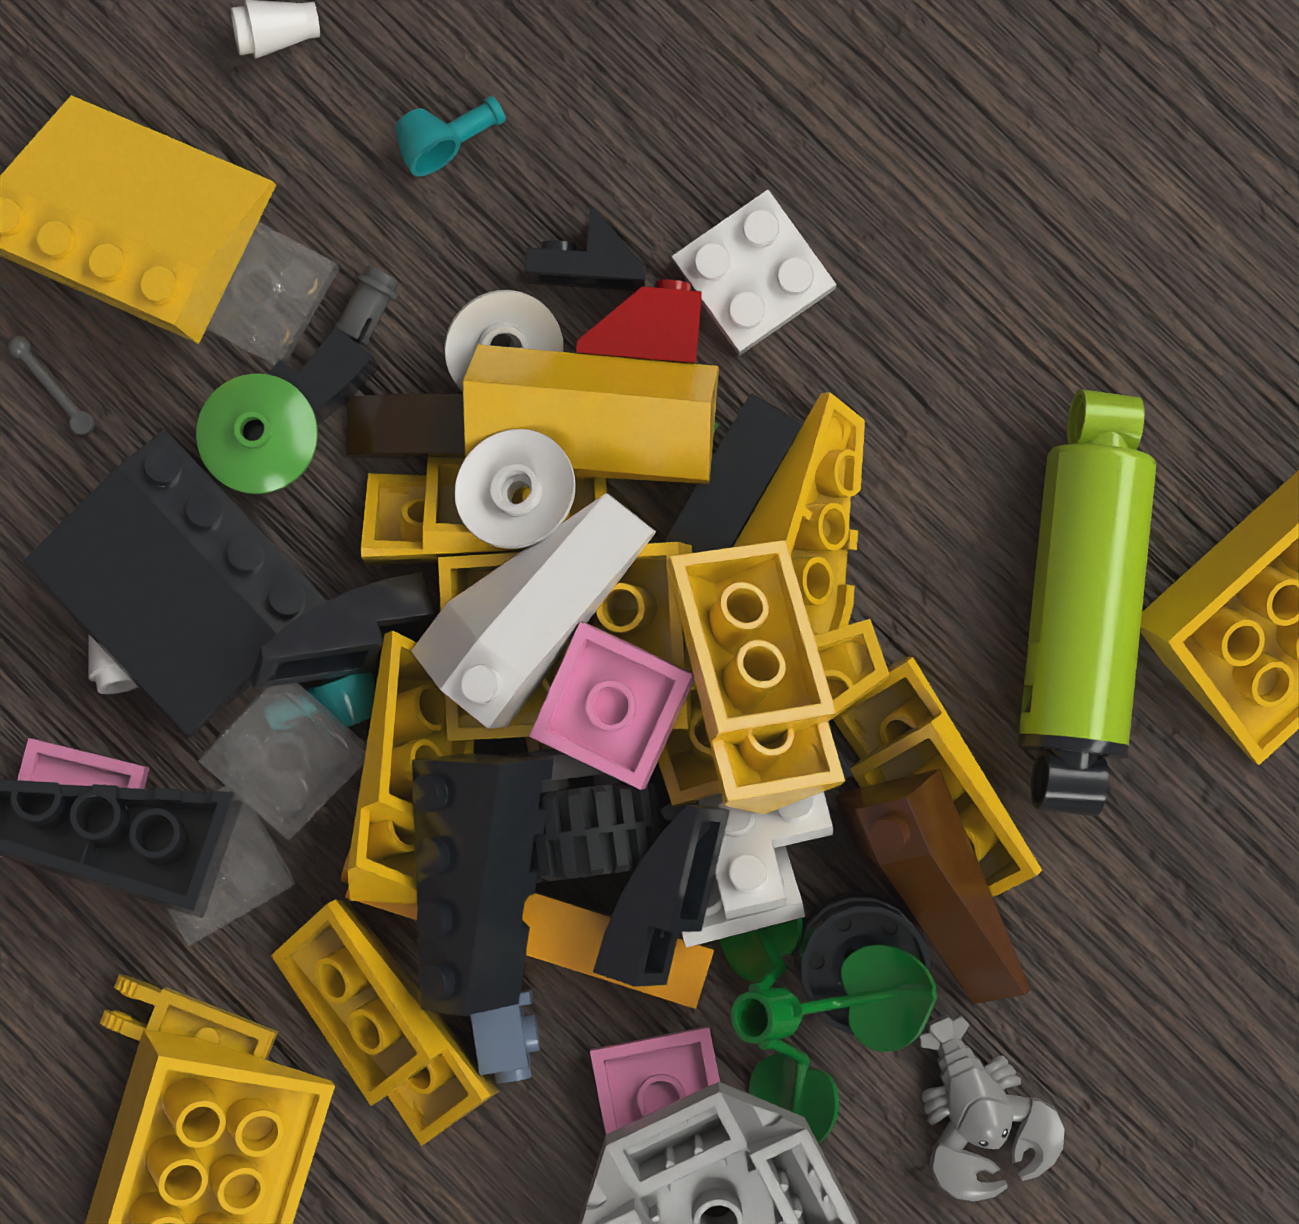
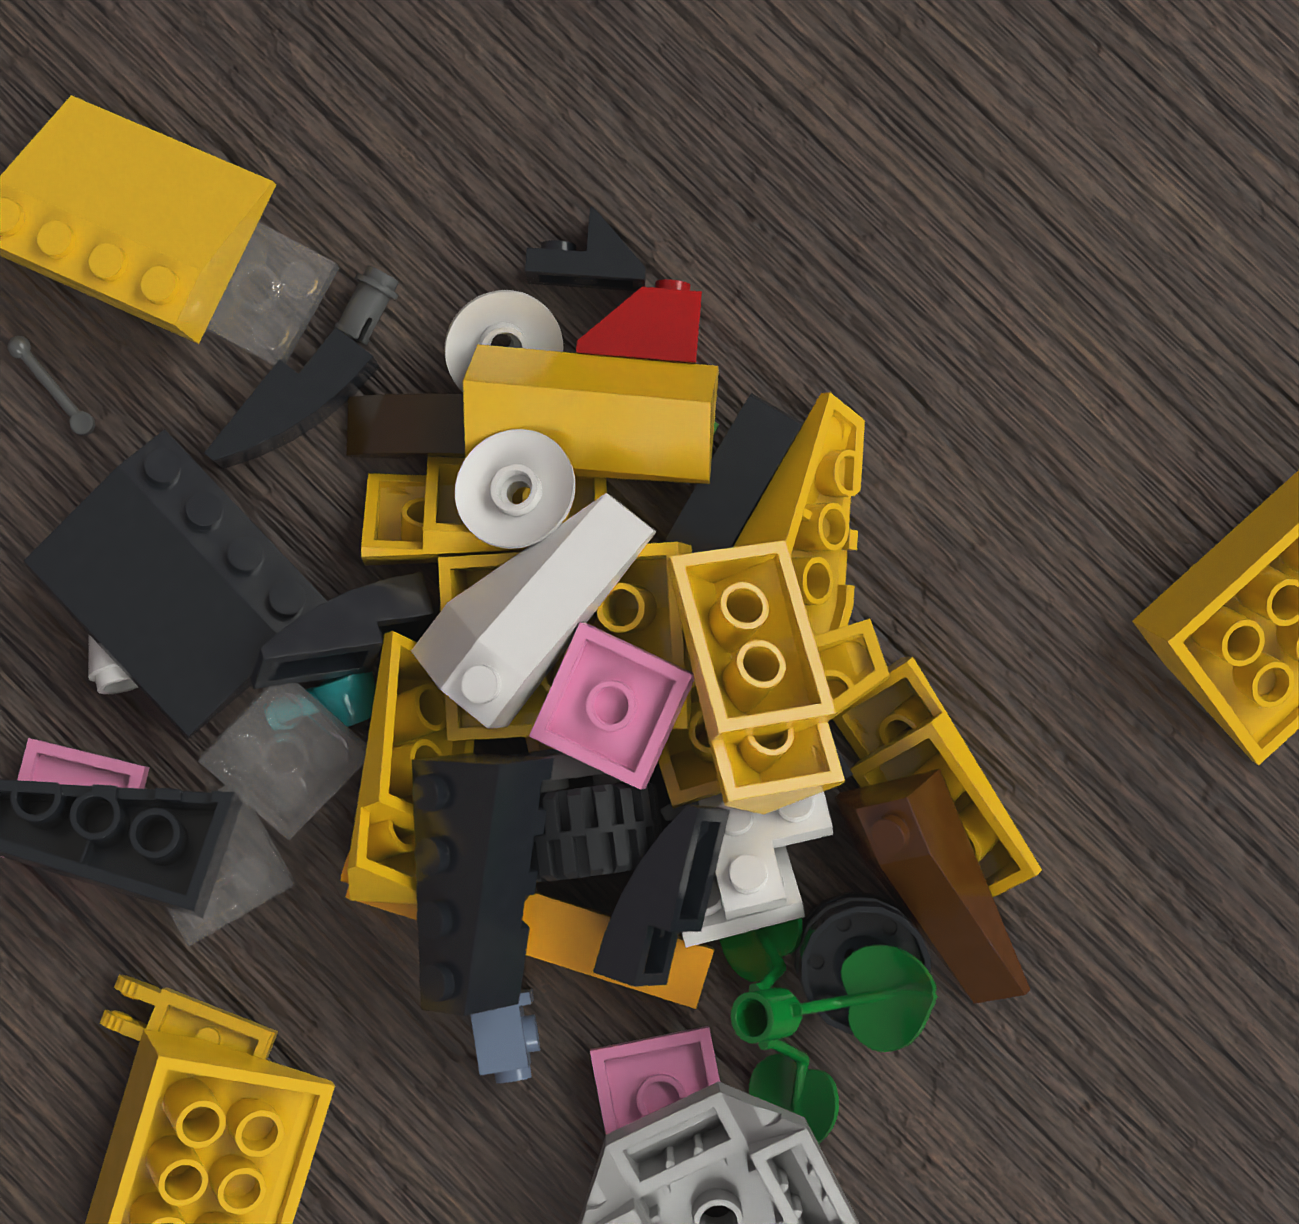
bright green dish [196,374,318,494] -> none
white cone [231,0,320,59] -> none
yellow slope [271,899,500,1146] -> none
teal bar [395,95,506,177] -> none
white plate [671,190,837,356] -> none
light grey animal [918,1015,1065,1202] -> none
lime piece [1017,389,1156,816] -> none

